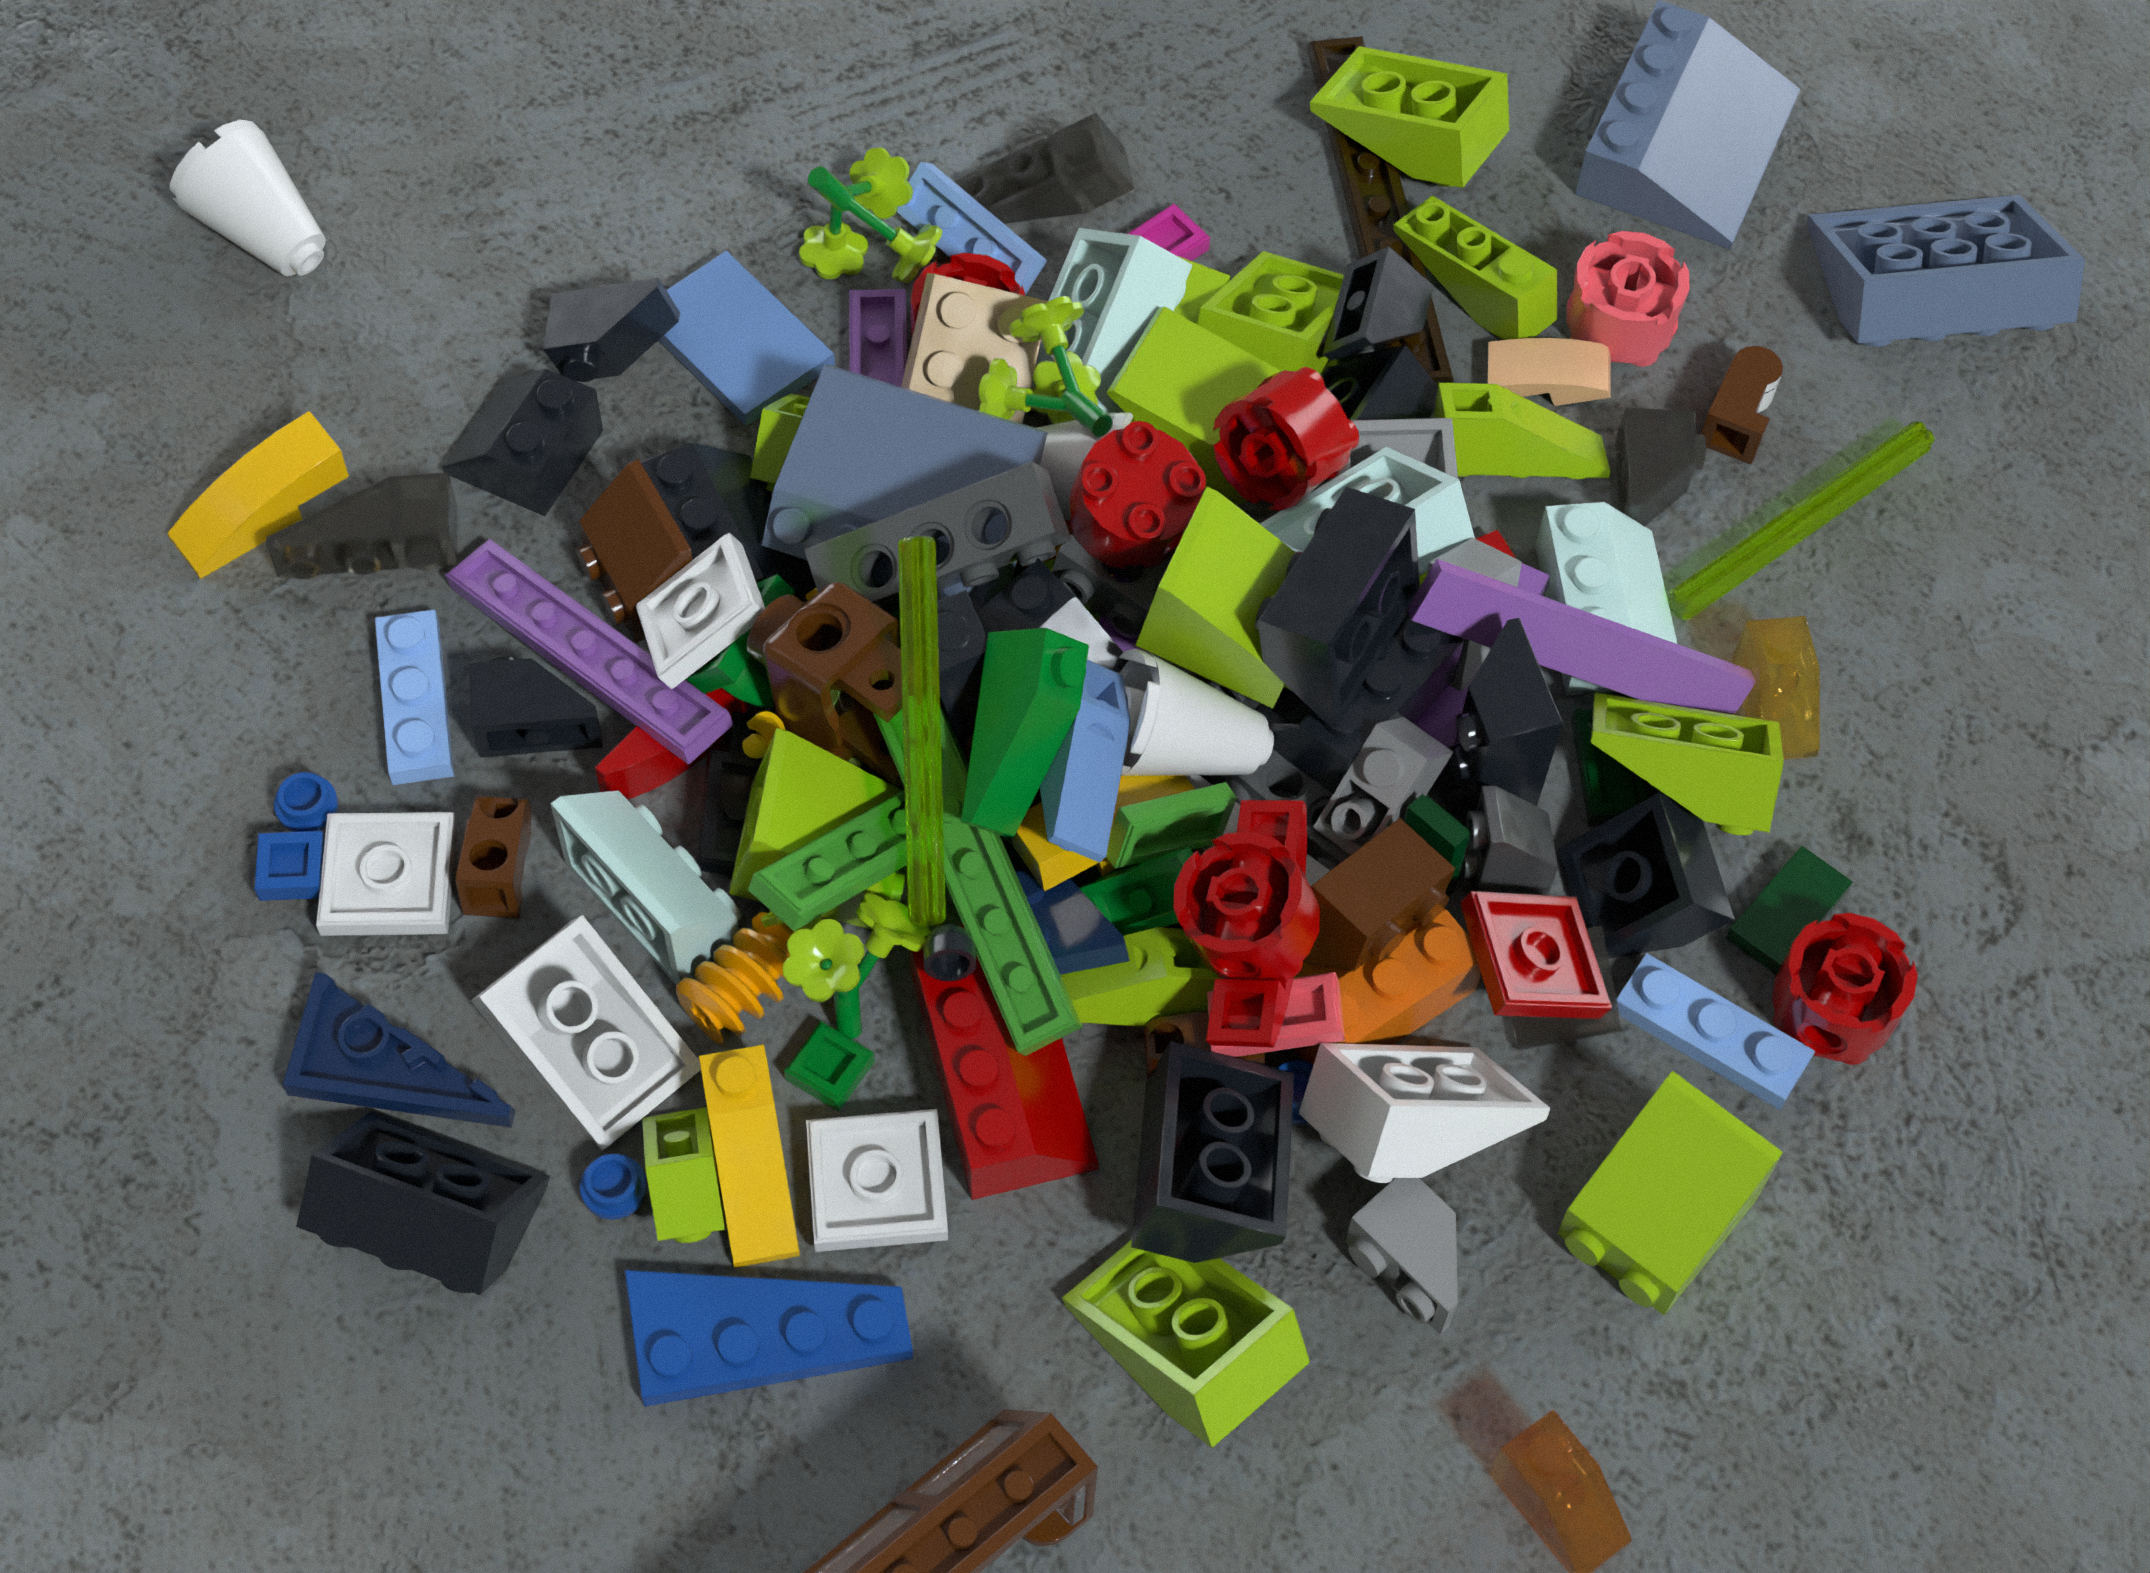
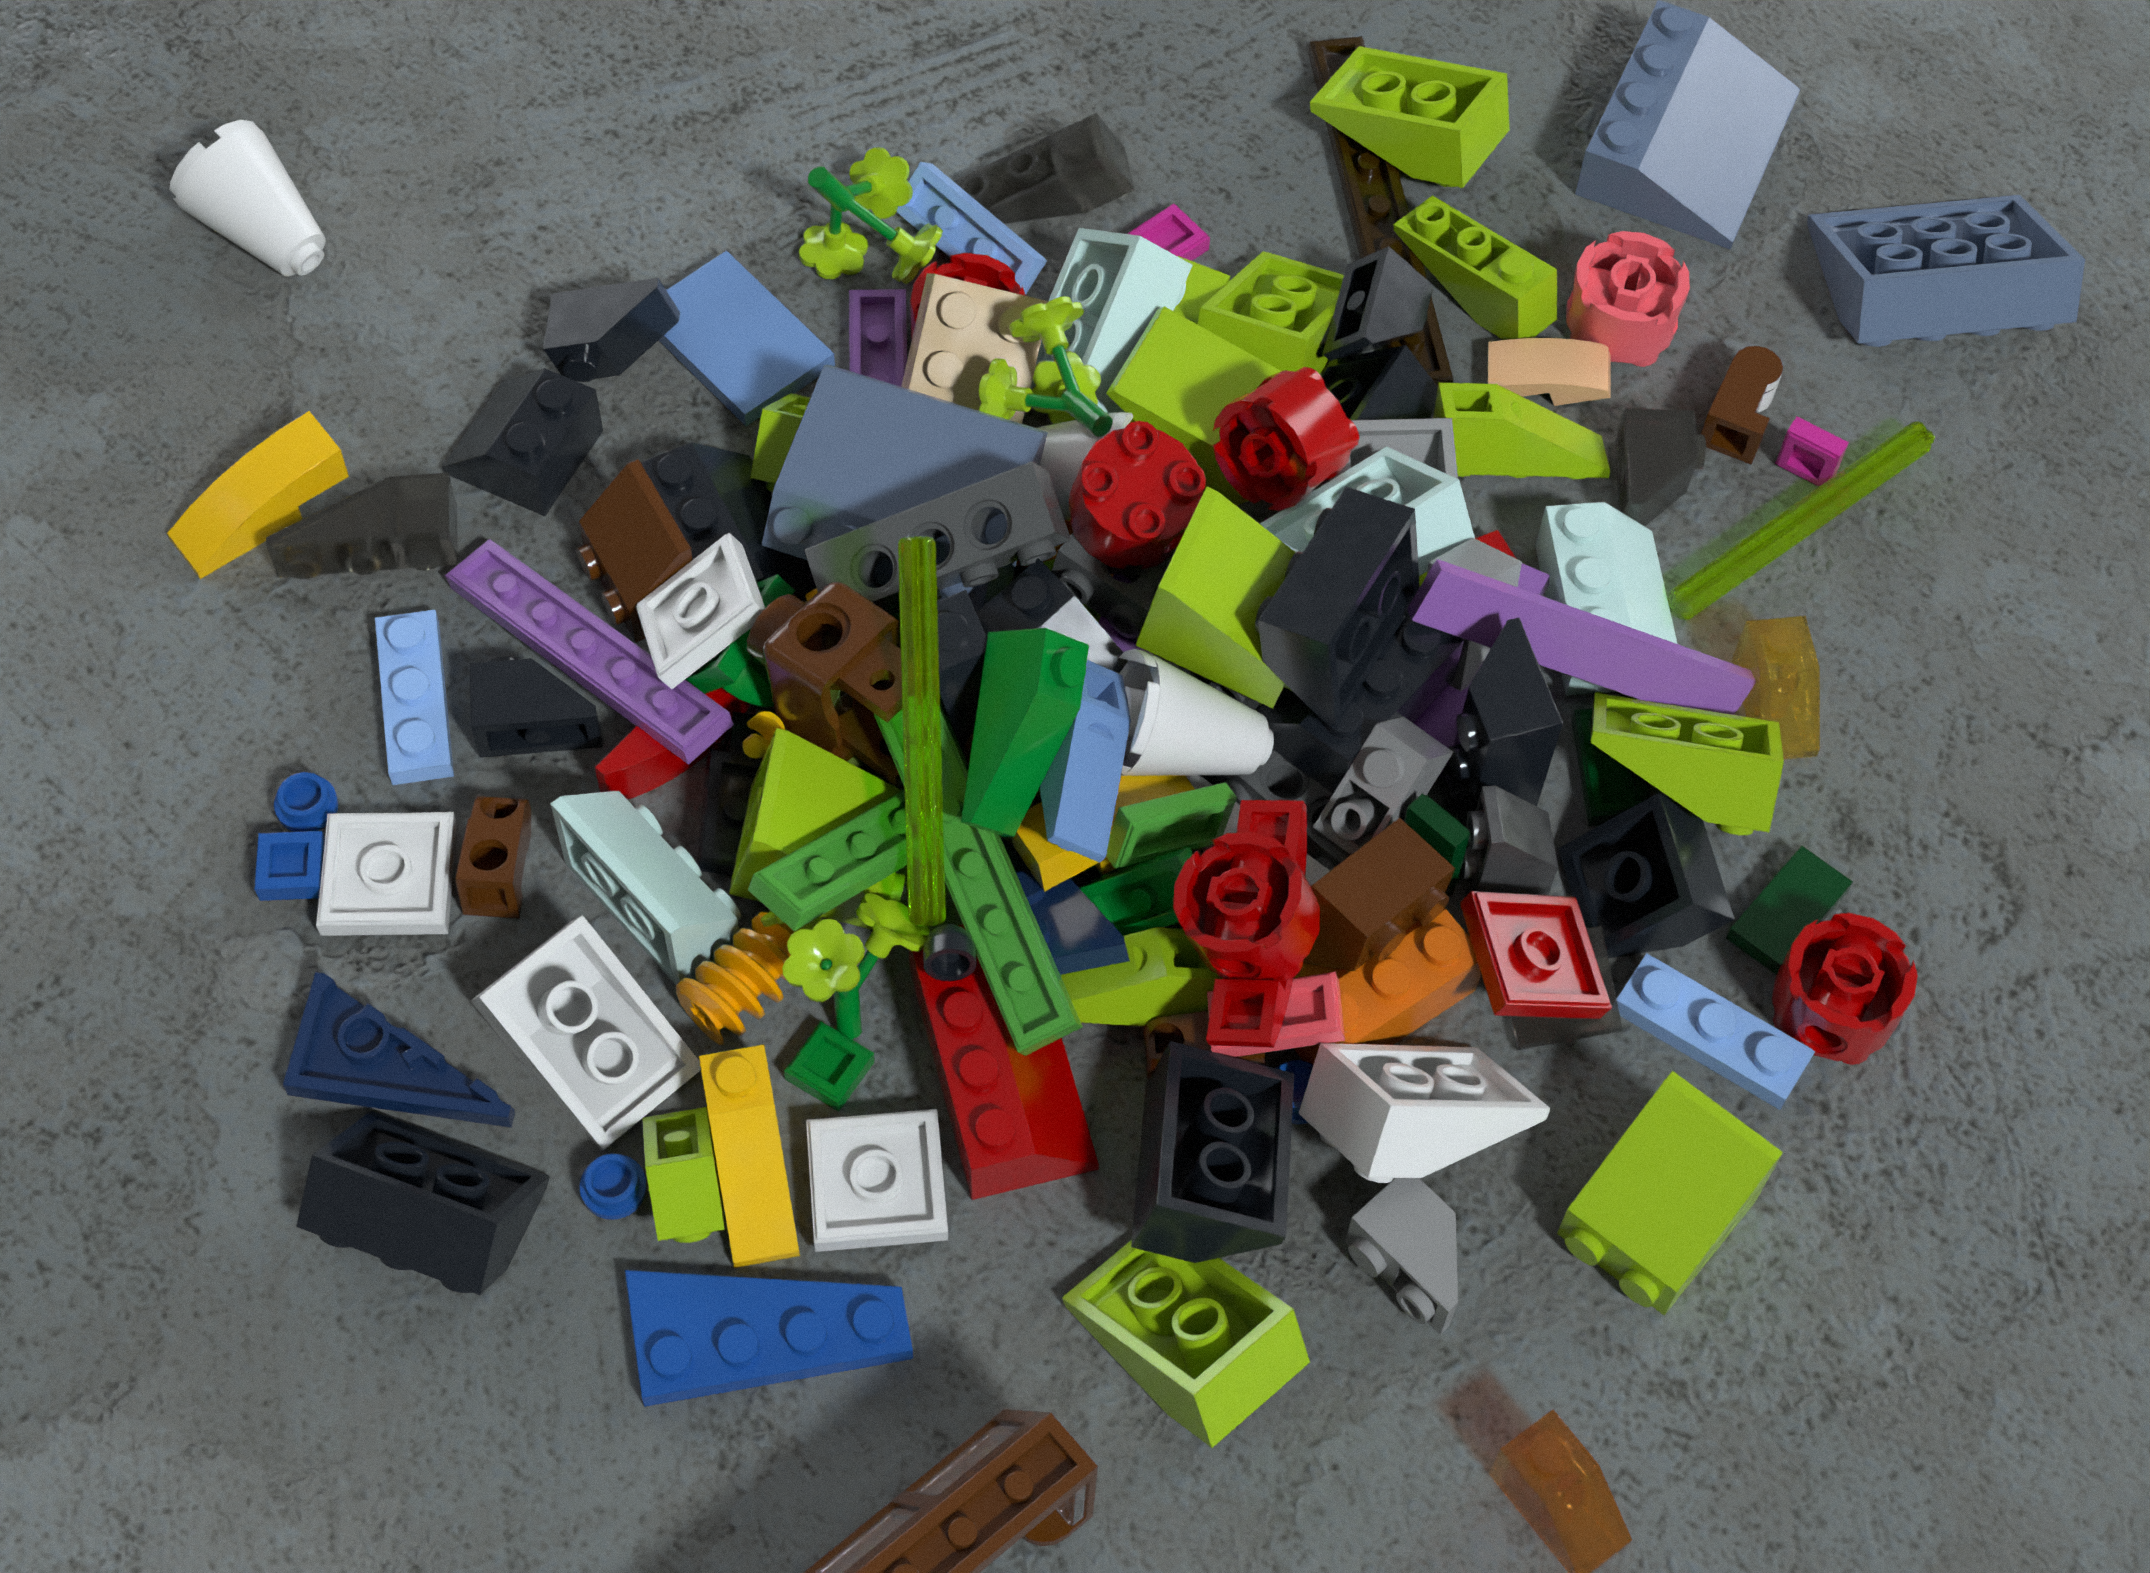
none -> dark pink tile [1775,416,1849,490]

